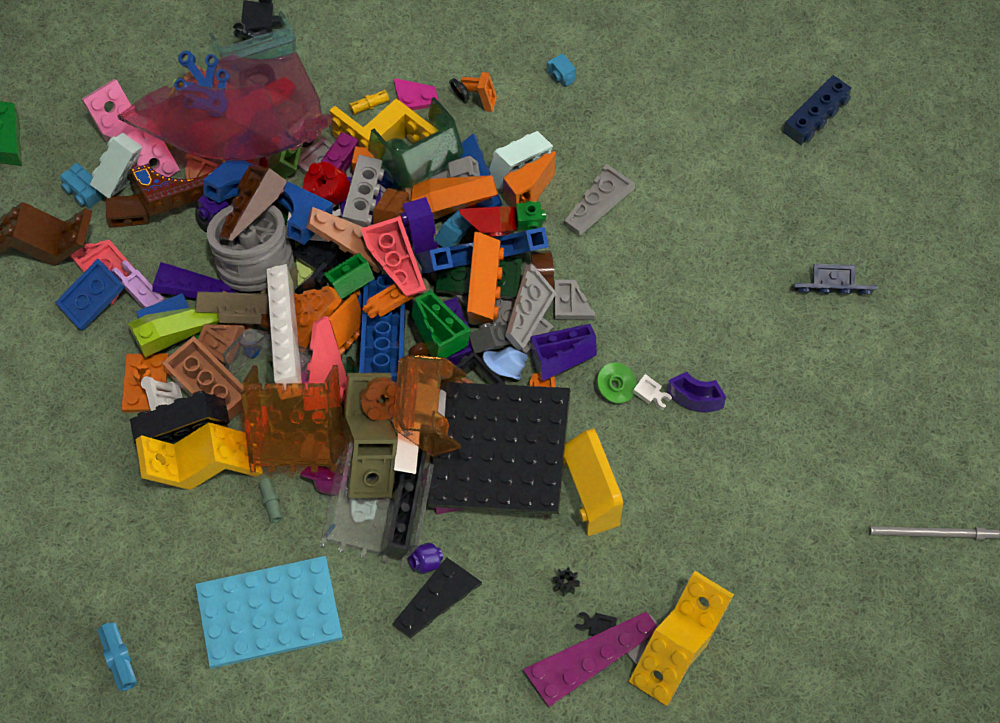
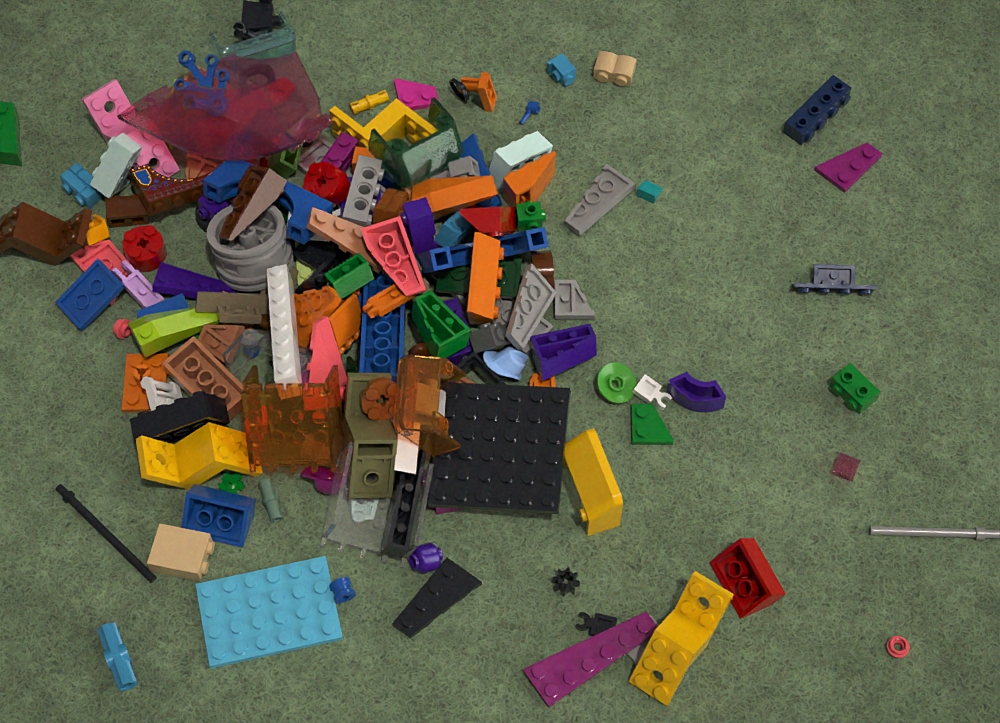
none -> black bar [55,484,157,583]
none -> light orange brick [84,214,110,246]
none -> coral plate [113,319,131,339]
none -> red brick [122,225,167,272]
none -> tan brick [147,523,215,581]
none -> blue slope [181,484,256,548]
none -> green plant [218,472,245,494]
none -> blue wheel [329,577,356,604]
none -> blue hand [519,101,541,125]
none -> tan brick [593,51,637,86]
none -> green wing [631,404,673,445]
none -> teal slope [636,180,663,204]
none -> red slope [709,538,786,619]
none -> magenta wing [814,142,883,193]
none -> green brick [830,363,880,414]
none -> clear pink plate [832,453,861,481]
none -> coral plate [886,636,910,658]

